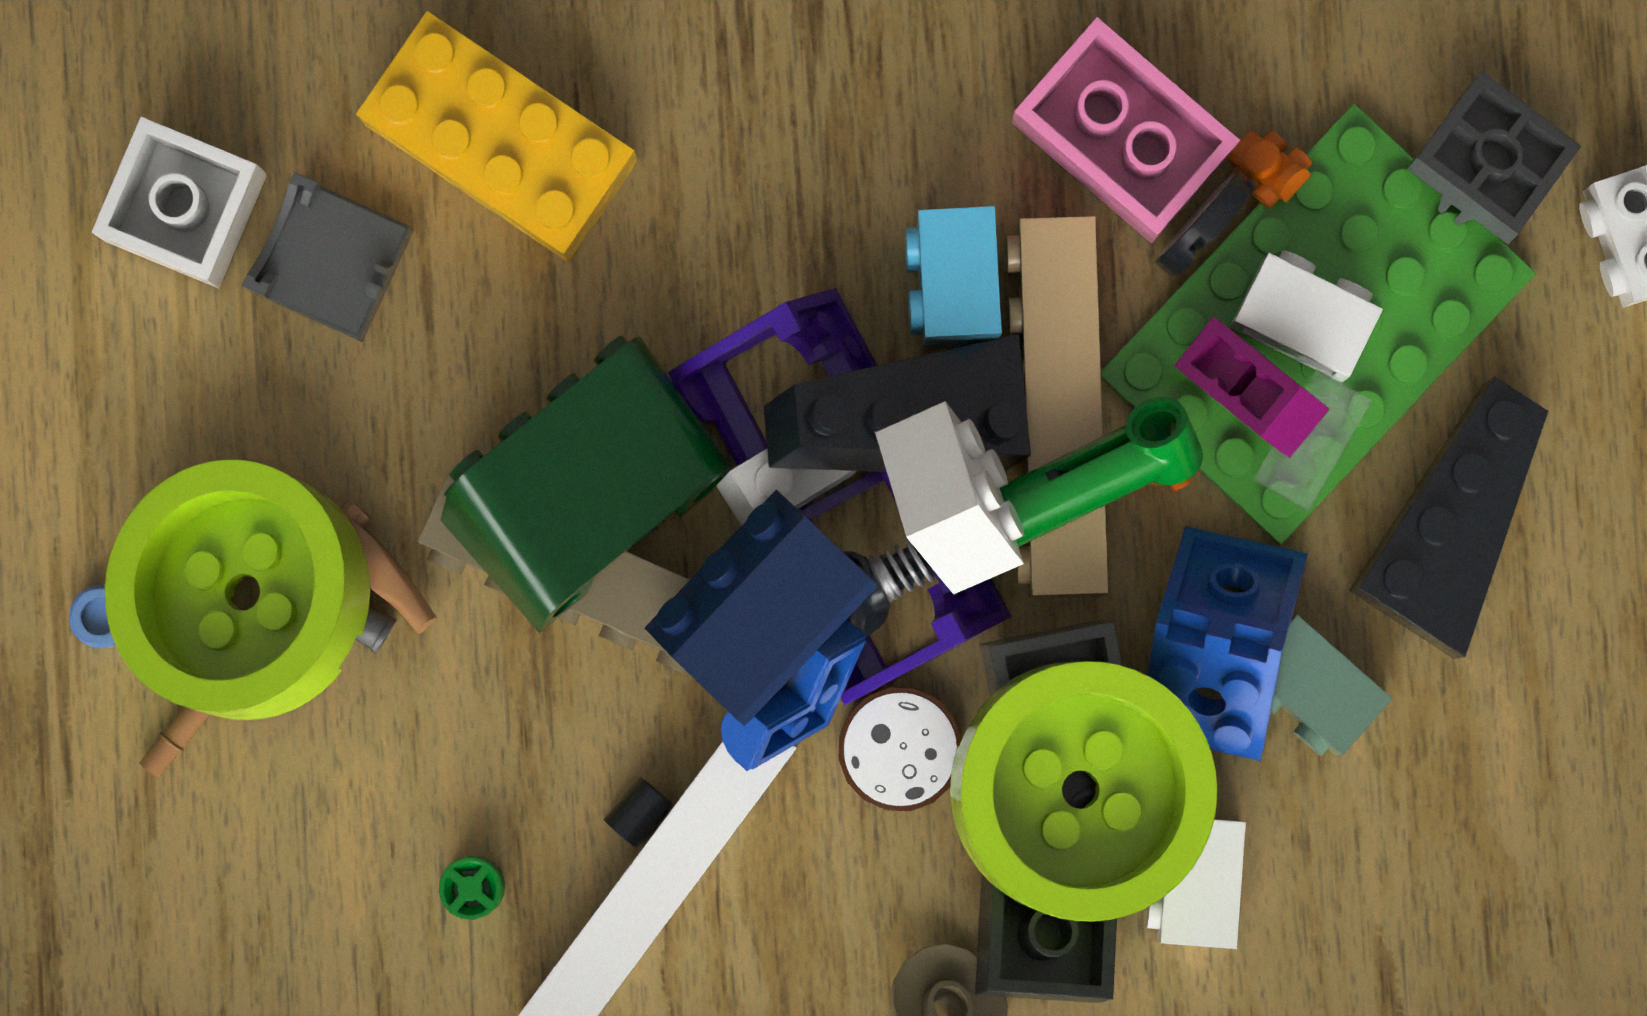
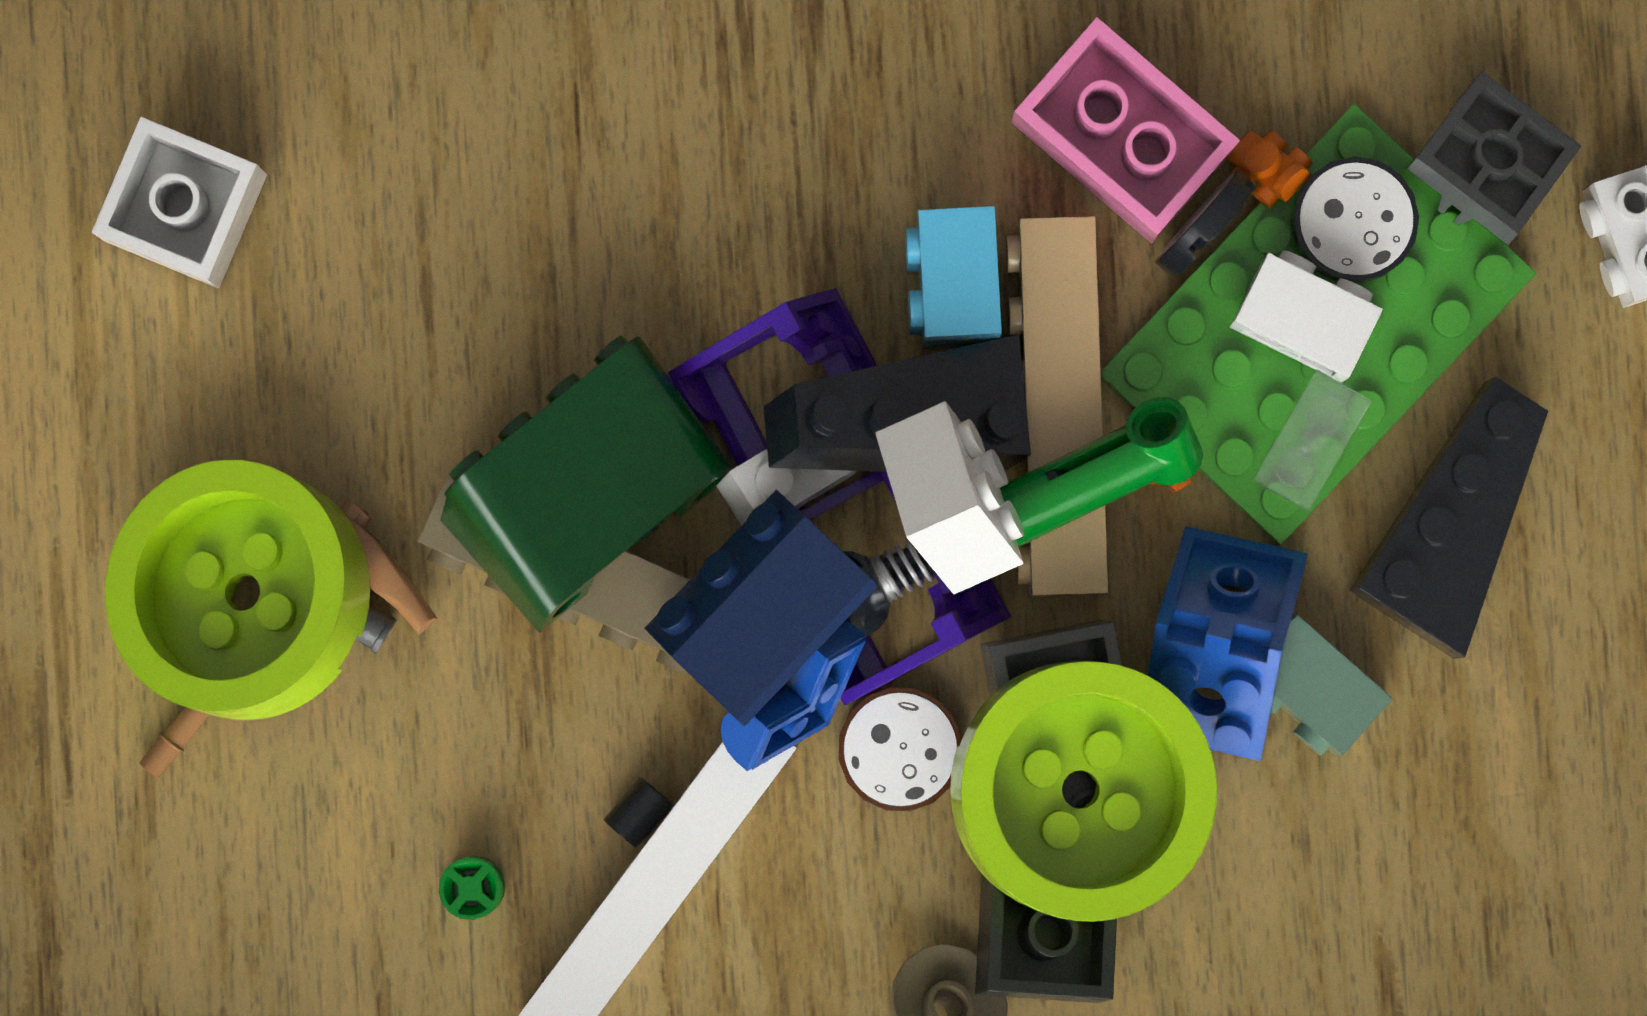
medium blue tile [69,585,116,648] -> none
dark grey piece [242,172,414,342] -> none
yellow brick [356,11,638,263] -> none
white brick [1146,819,1246,949] -> none
magenta brick [1174,316,1330,458] -> none
none -> white tile [1291,157,1419,284]

